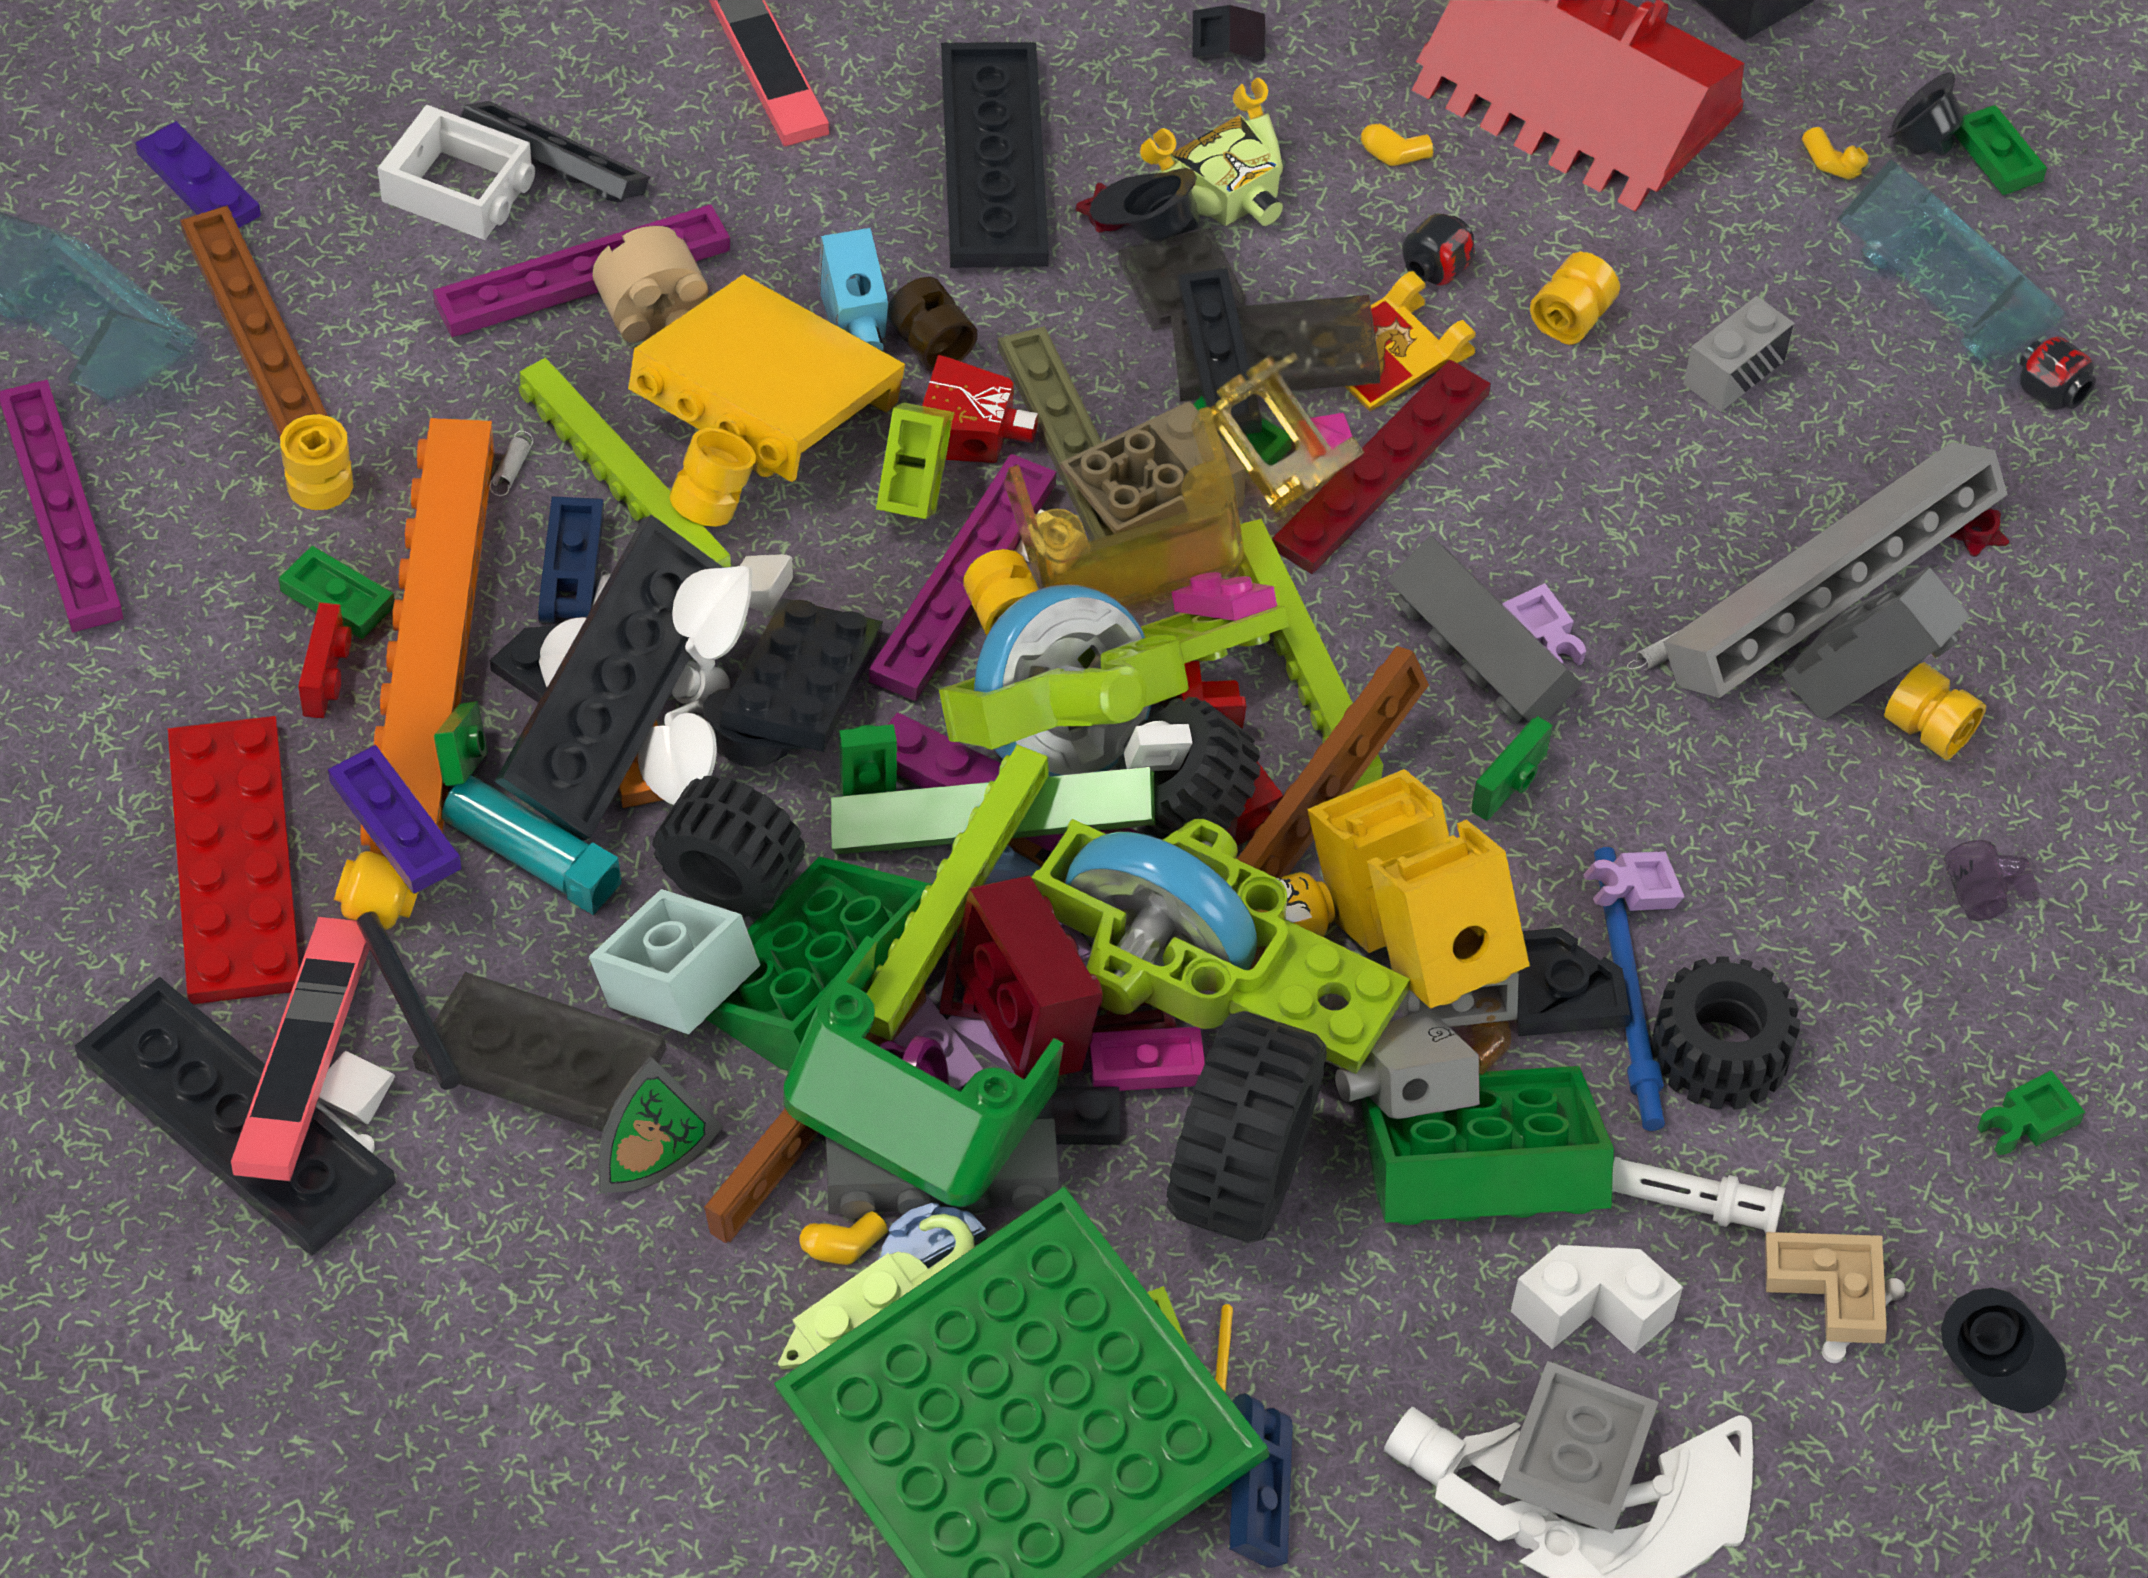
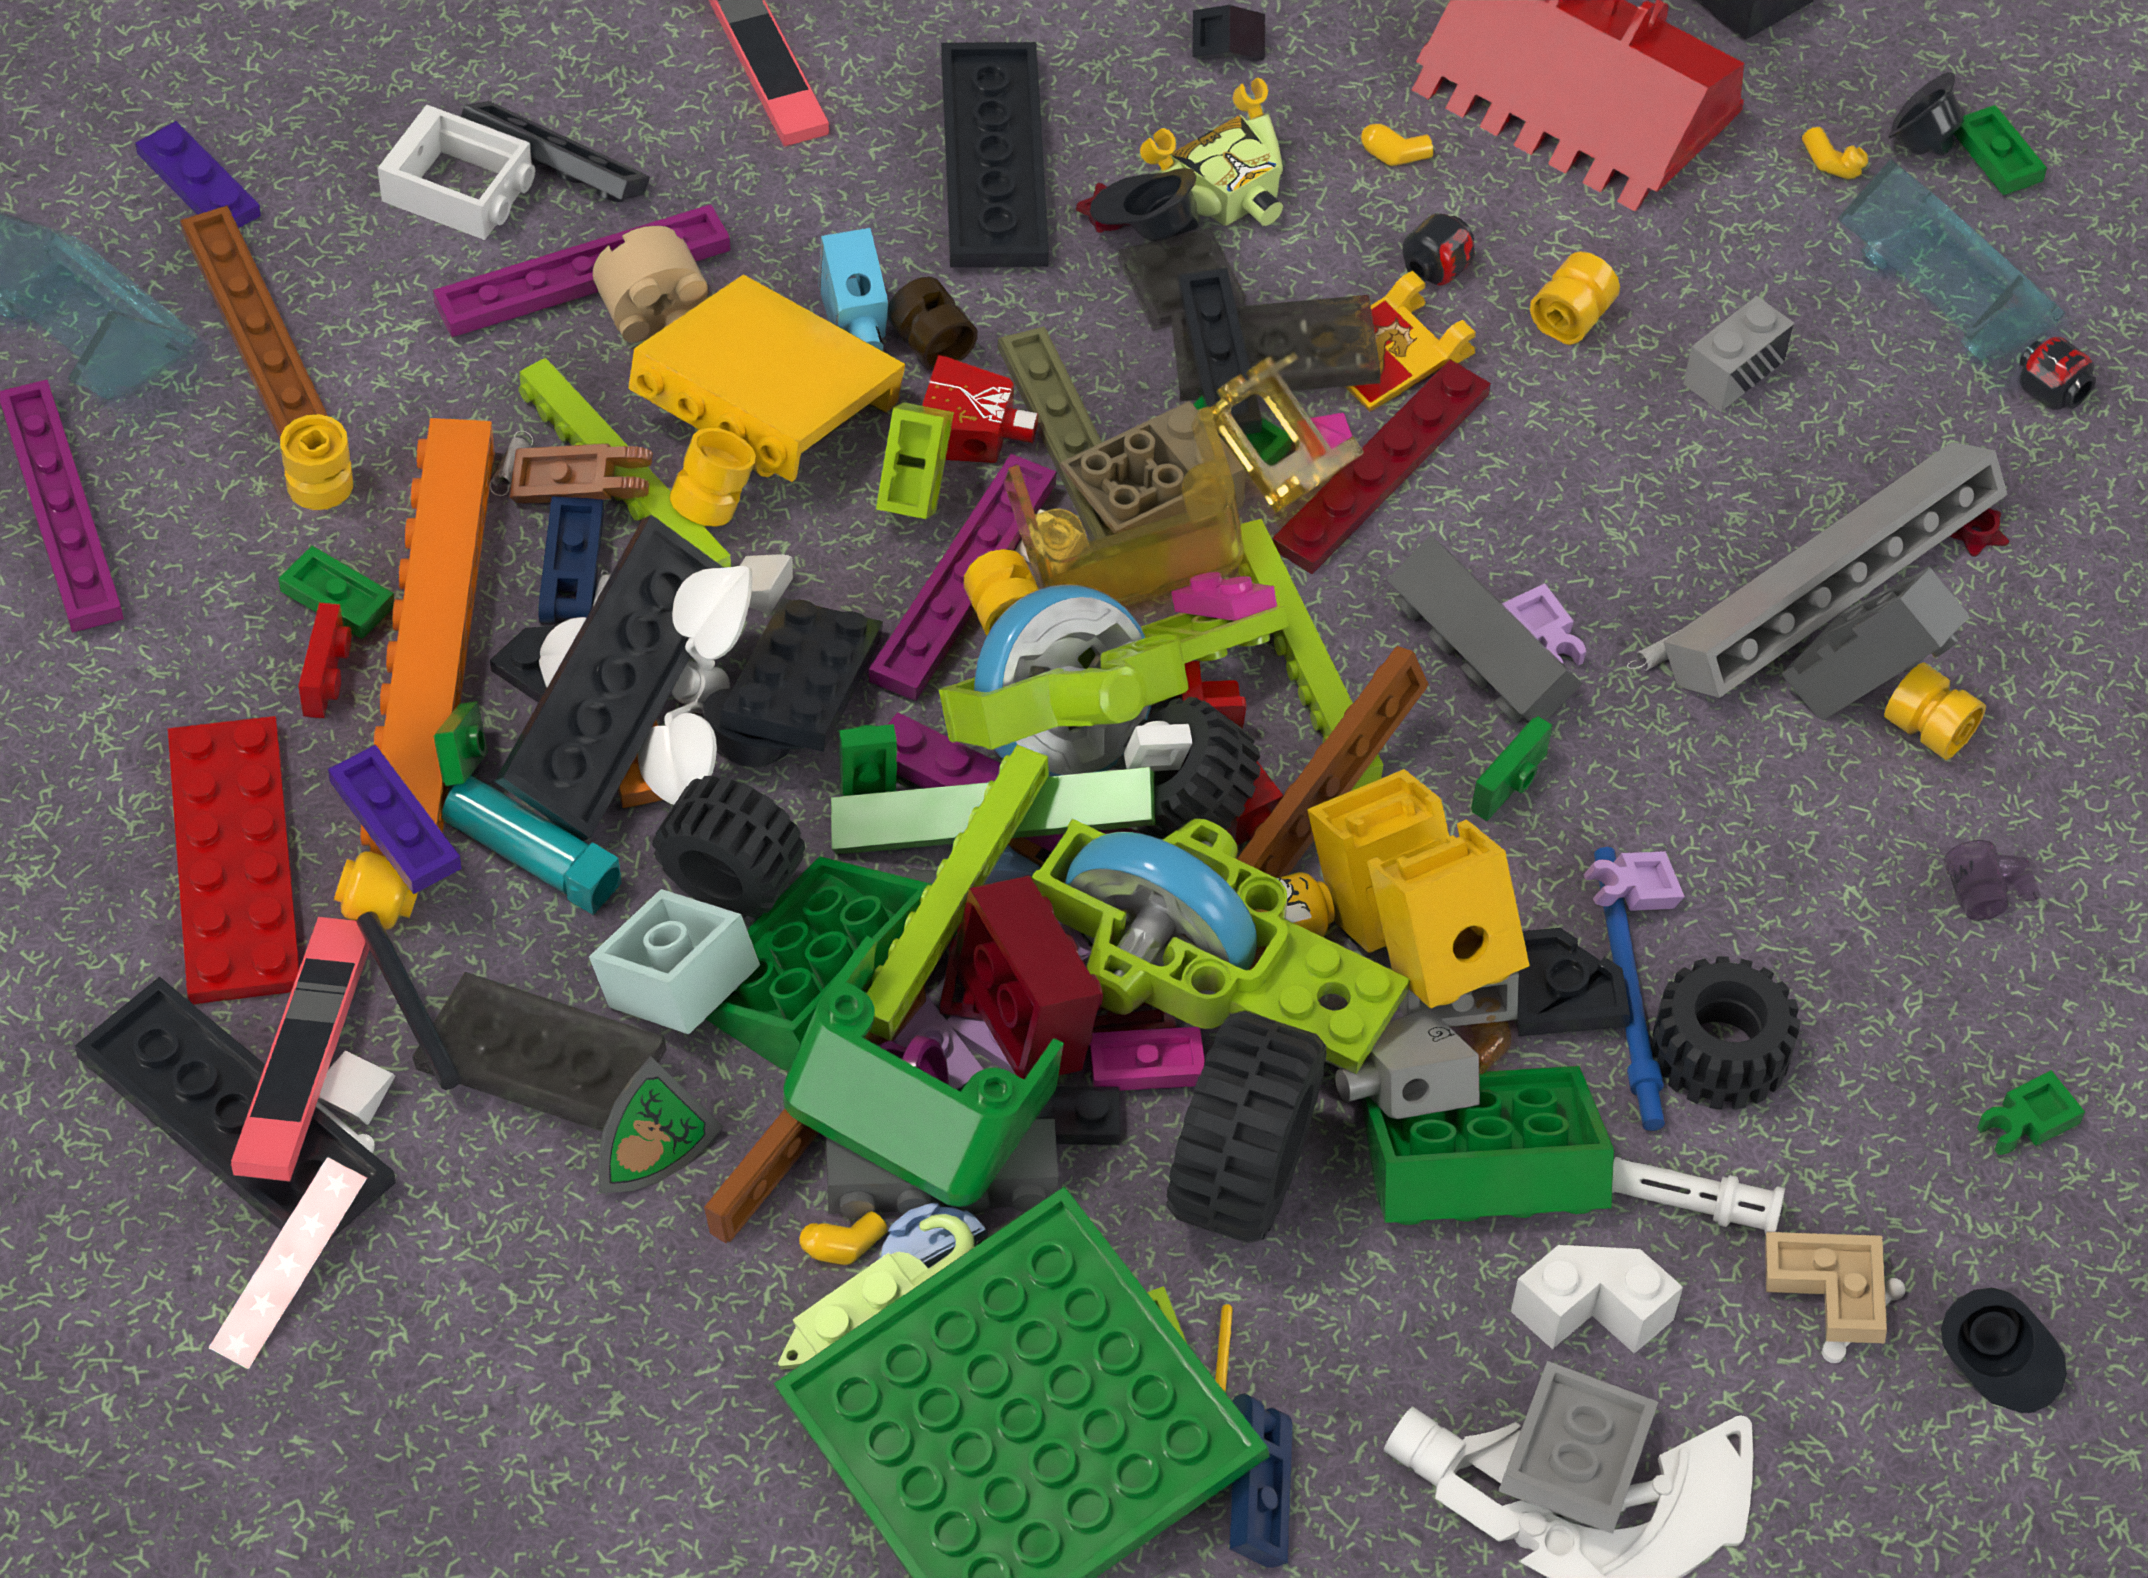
none -> sticker [209,1157,367,1369]
none -> dark orange hinge [510,443,653,504]

